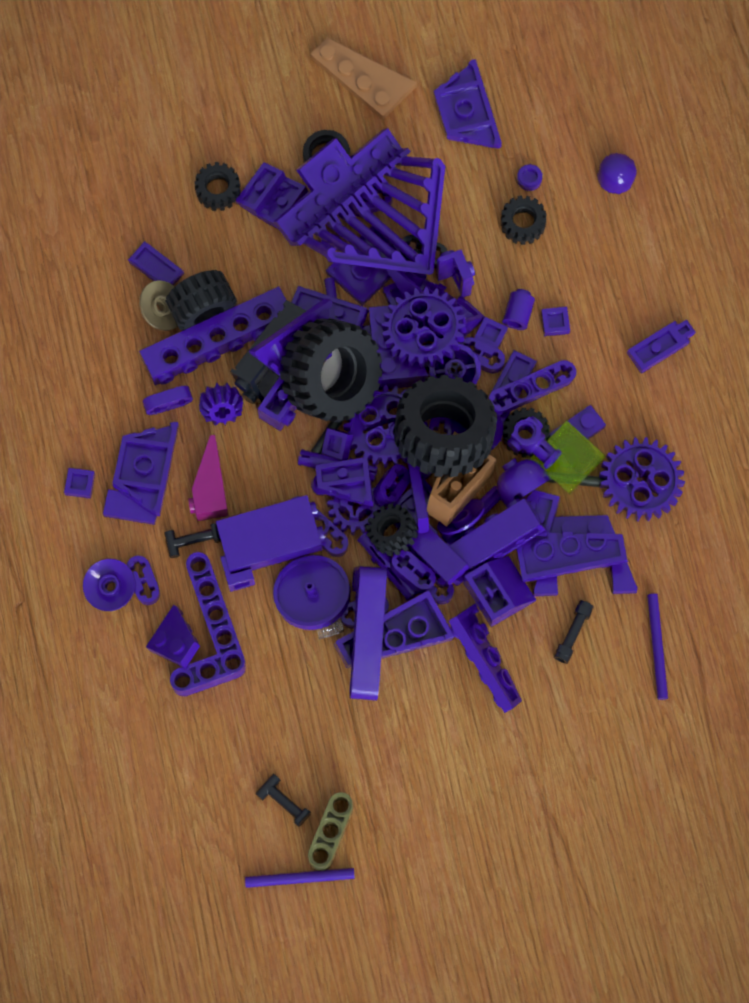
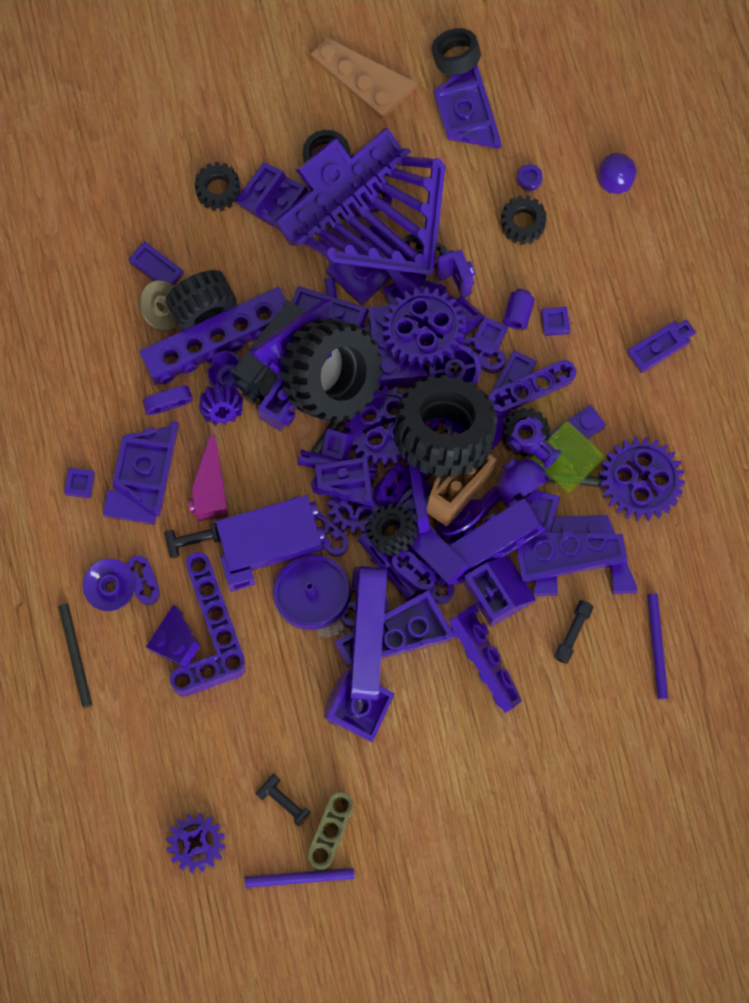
none -> pearl dark grey bar [58,604,93,708]
none -> dark purple gear [166,813,226,874]
none -> dark purple hair [207,350,241,388]
none -> dark purple slope [324,669,395,742]
none -> black tyre [431,28,481,75]

